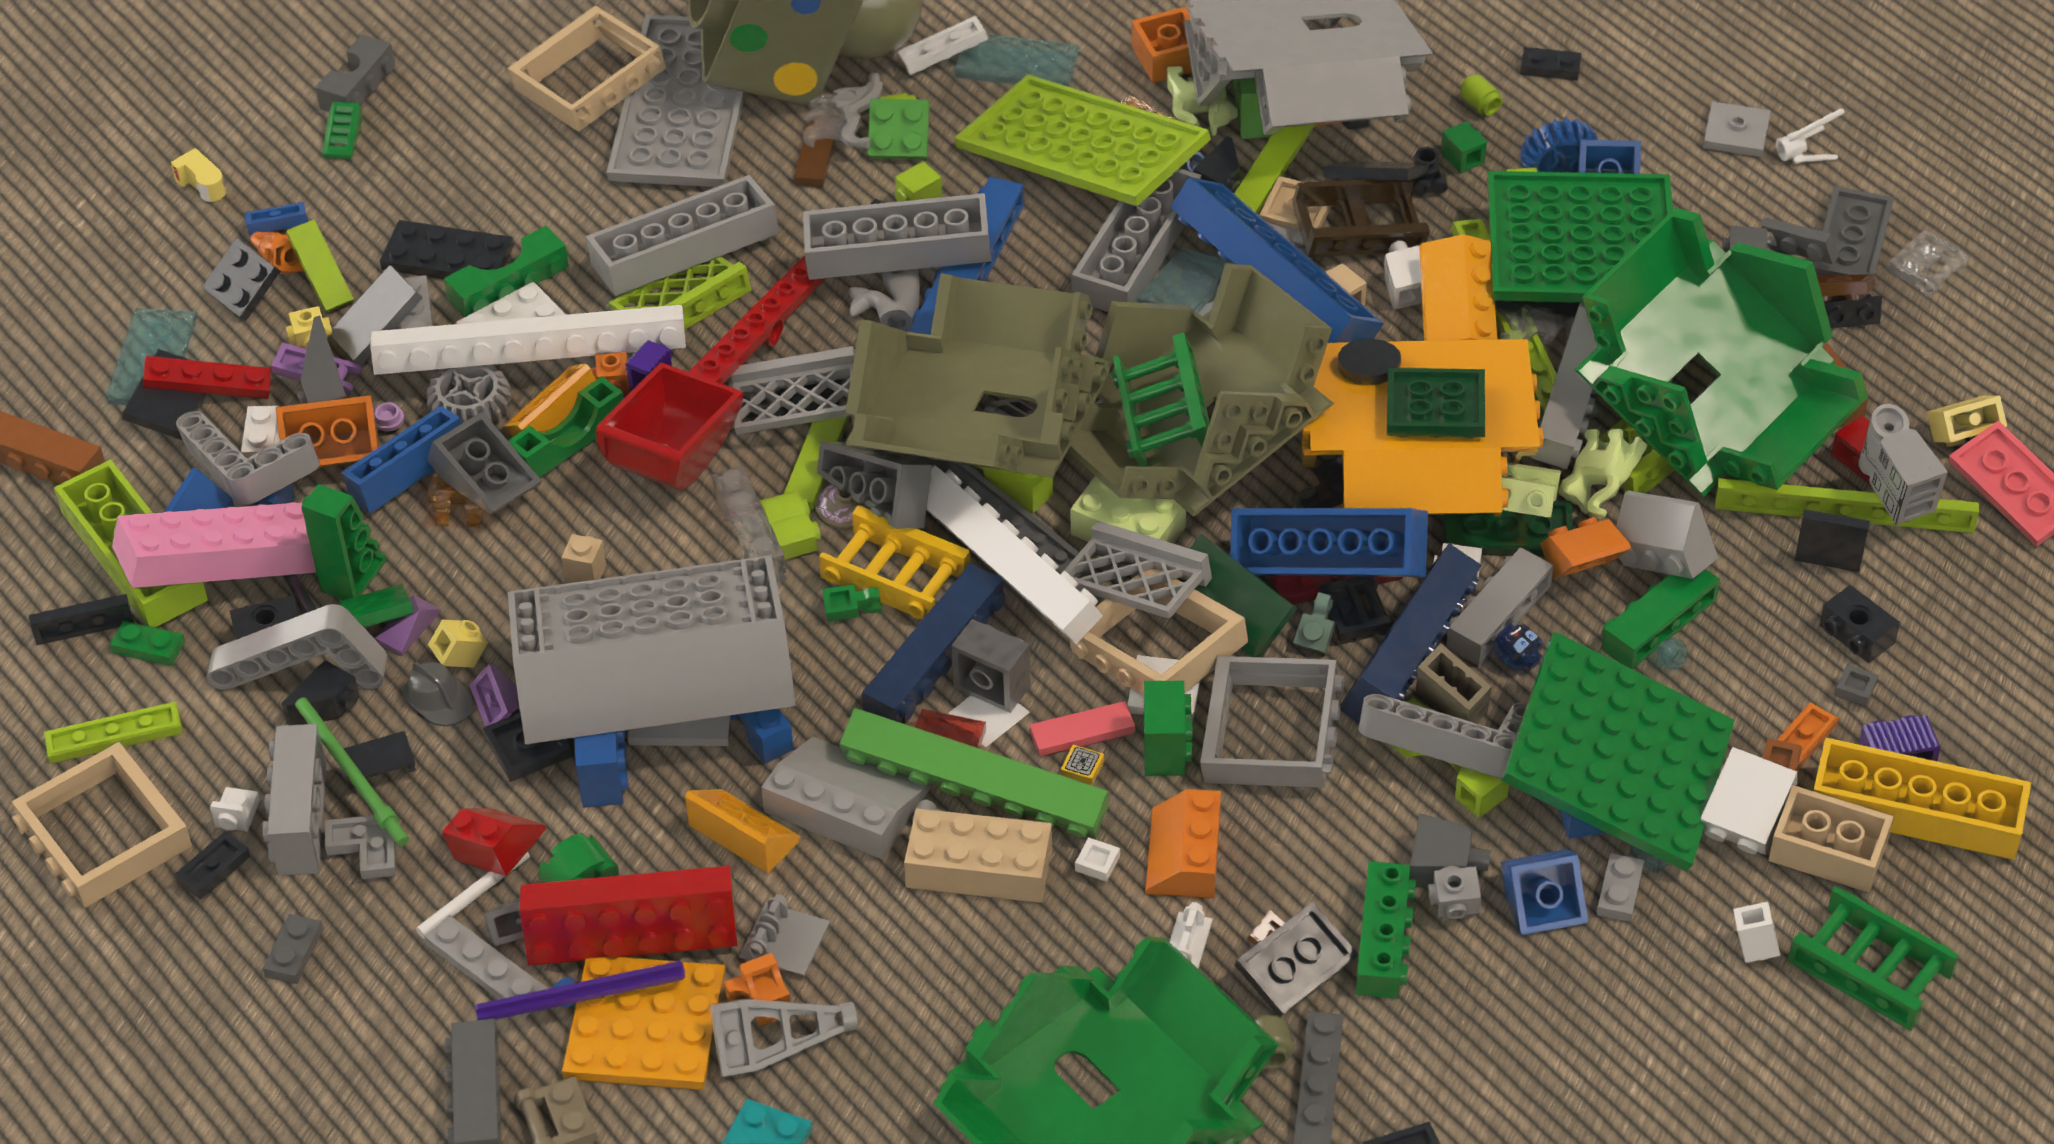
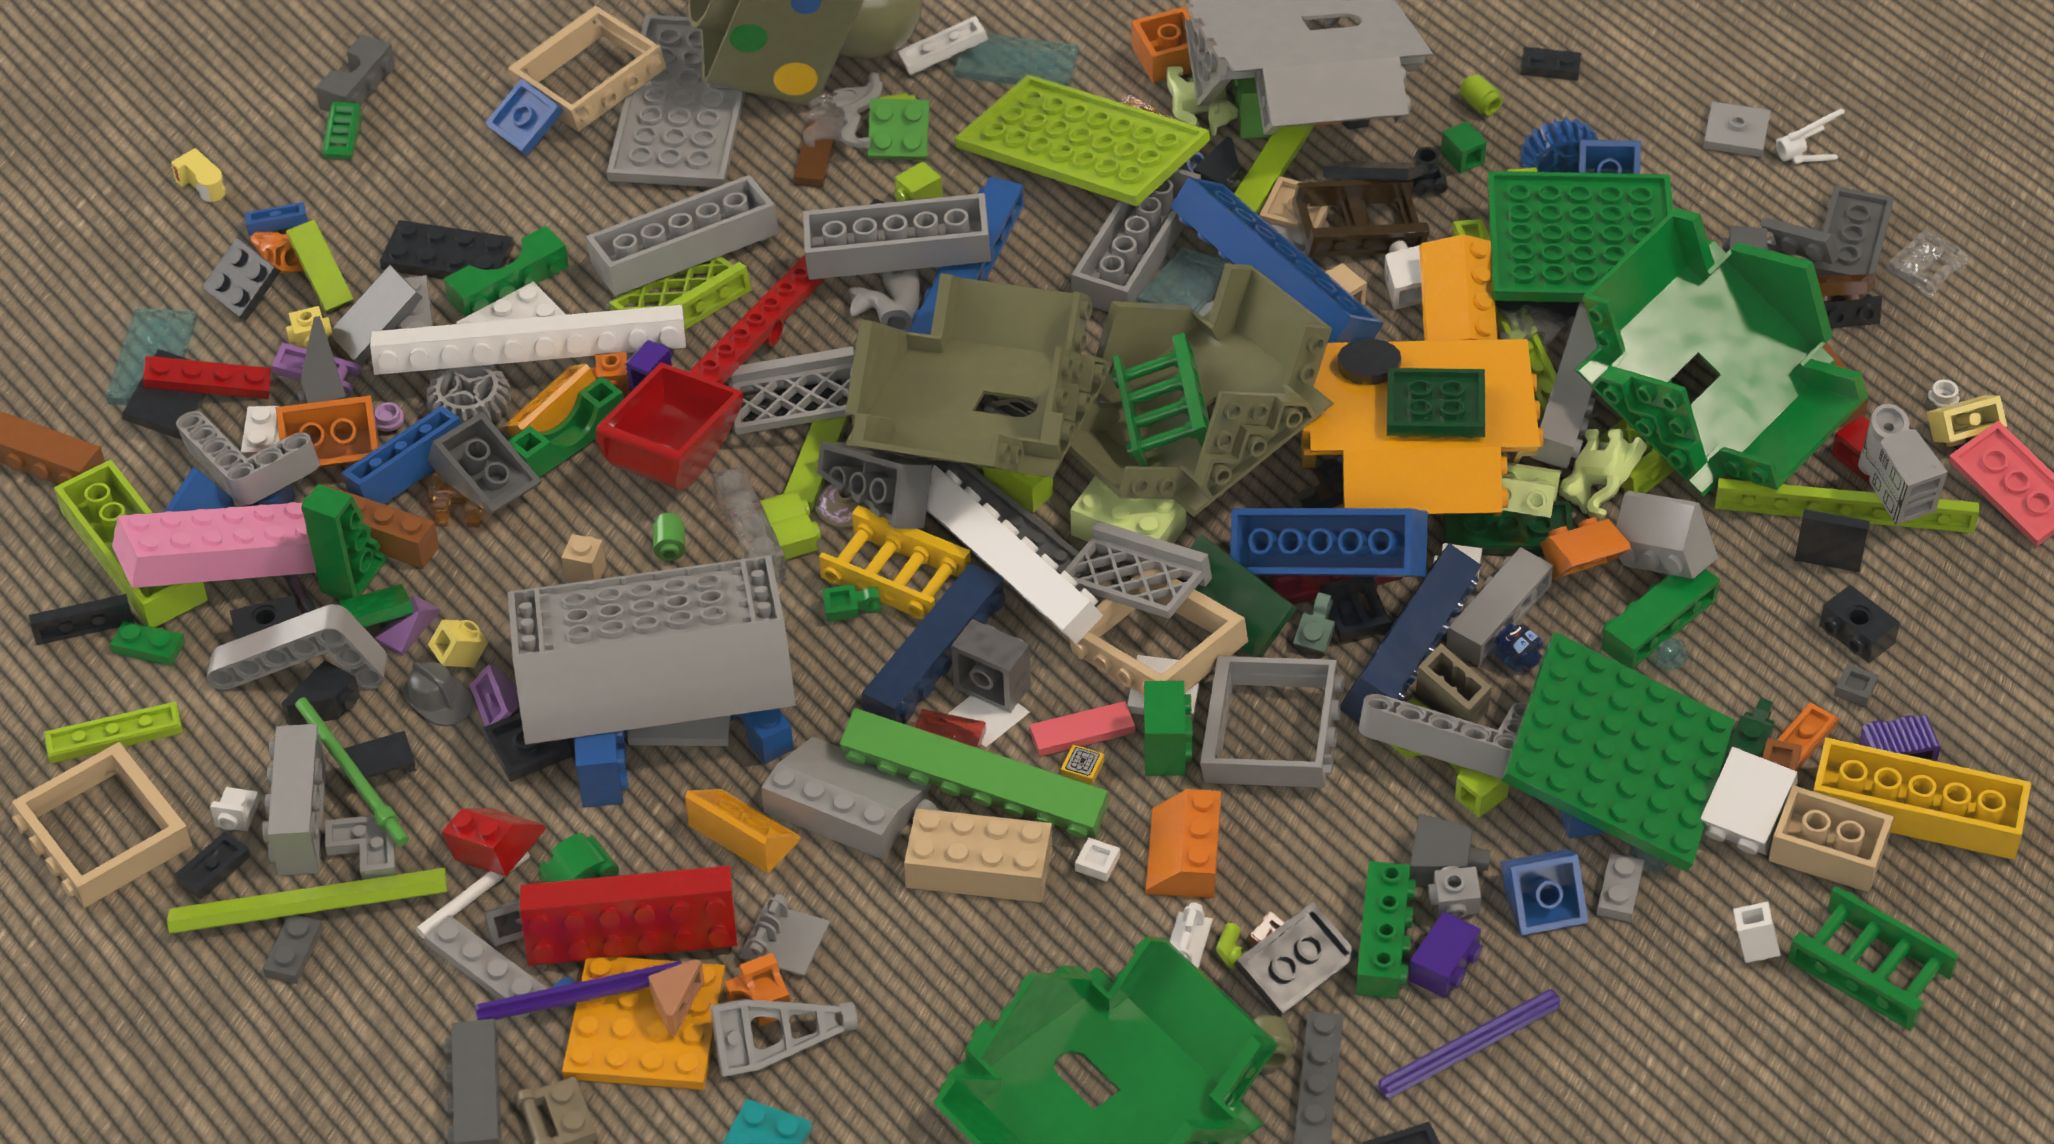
none -> lime tile [167,868,447,933]
none -> dark orange brick [322,484,439,569]
none -> plate [485,78,564,156]
none -> nougat slope [648,959,704,1036]
none -> bright green brick [653,513,686,561]
none -> lime arm [1216,923,1247,969]
none -> dark purple axle [1378,989,1561,1098]
none -> dark purple brick [1408,911,1483,999]
none -> dark green hinge [1720,698,1775,772]
none -> white plate [1928,380,1960,408]

